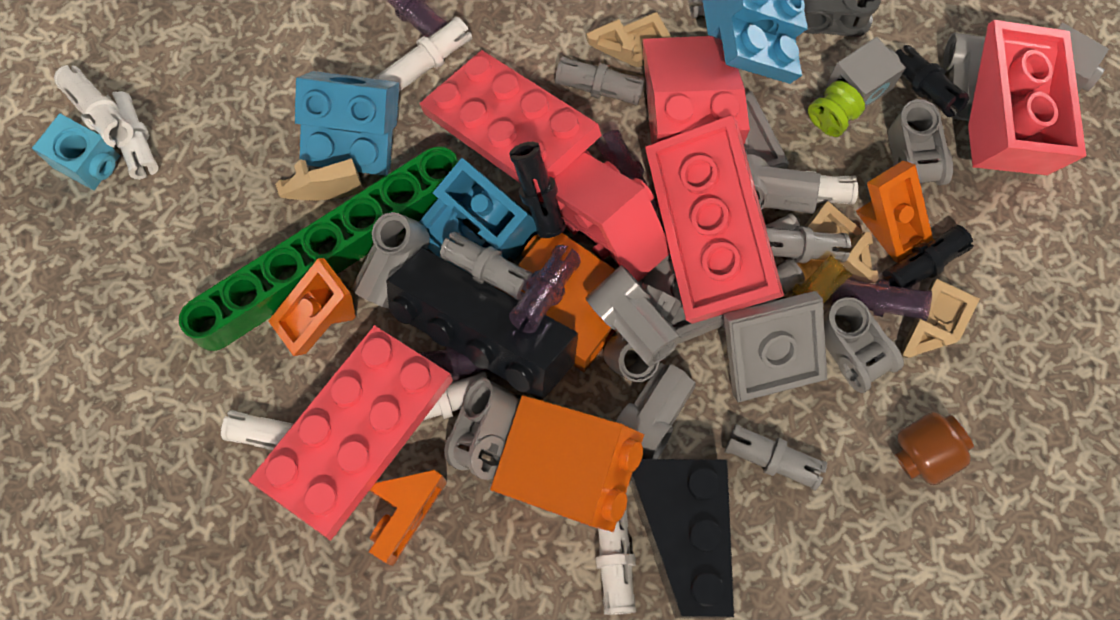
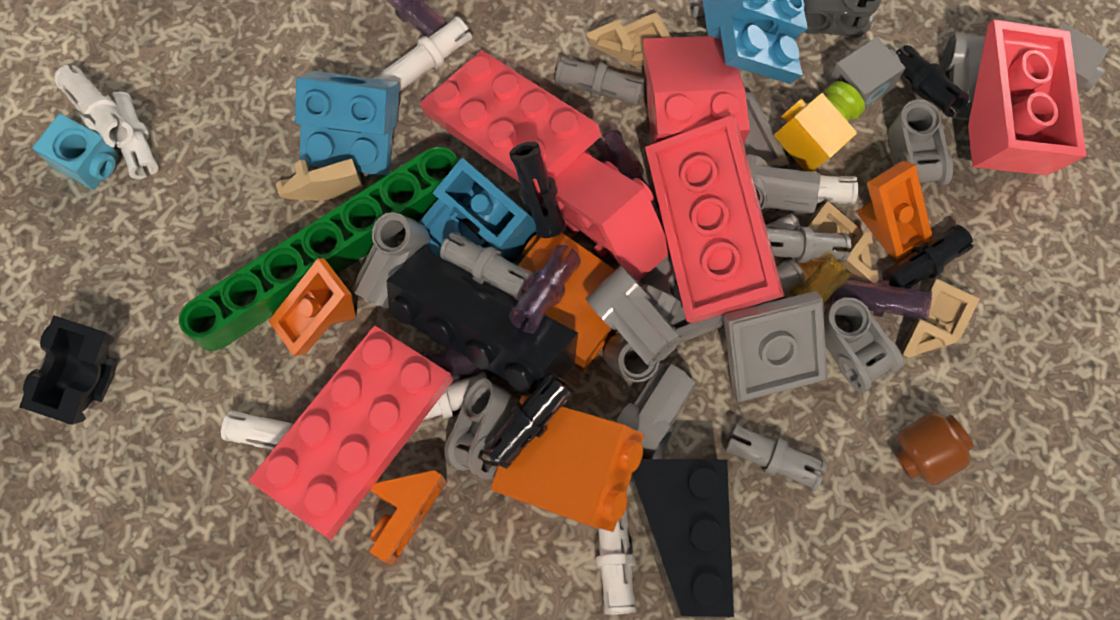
none -> black cylinder [19,315,117,425]
none -> black pin [484,371,575,469]
none -> yellow brick [773,93,857,172]

